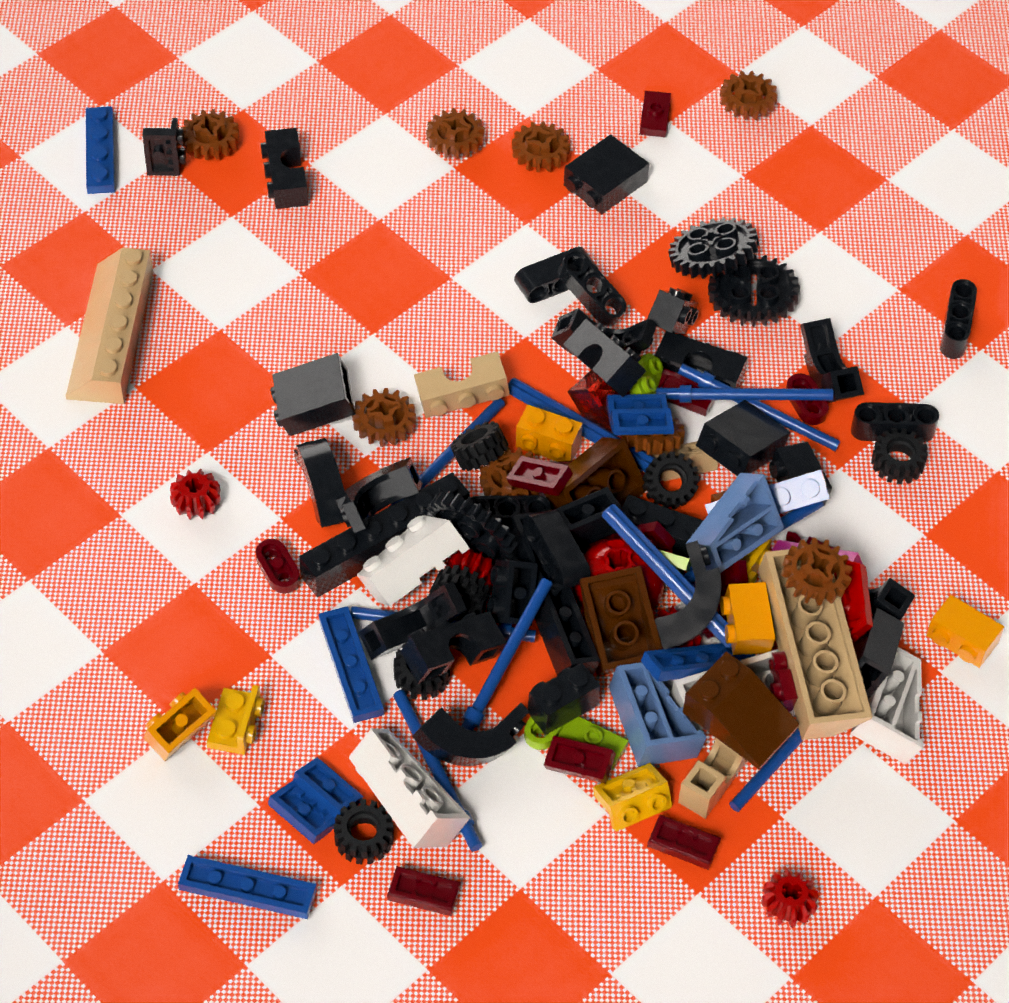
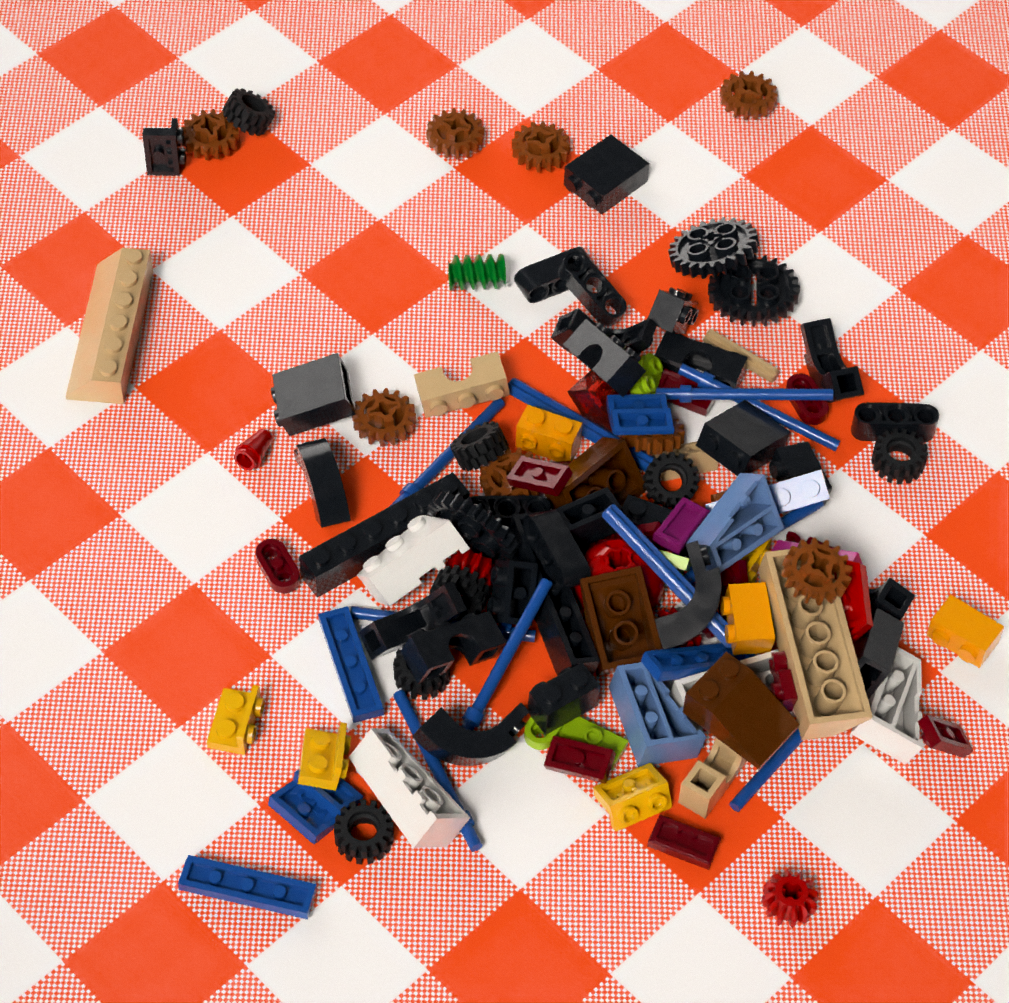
blue plate [85,106,115,194] -> none
light orange brick [143,688,217,761] -> none
red gear [170,468,221,520] -> none
black arch [260,128,308,209] -> none
black arch [336,457,422,533] -> none
dark red plate [387,866,461,917] -> none
dark red plate [639,90,671,138] -> none
black beam [940,279,977,359] -> none
none -> black tyre [222,88,275,136]
none -> red cone [234,429,273,470]
none -> yellow bracket [297,722,351,791]
none -> green piece [448,253,506,291]
none -> magenta tile [652,497,710,555]
none -> tan axle [703,329,780,383]
none -> dark red plate [917,714,974,758]

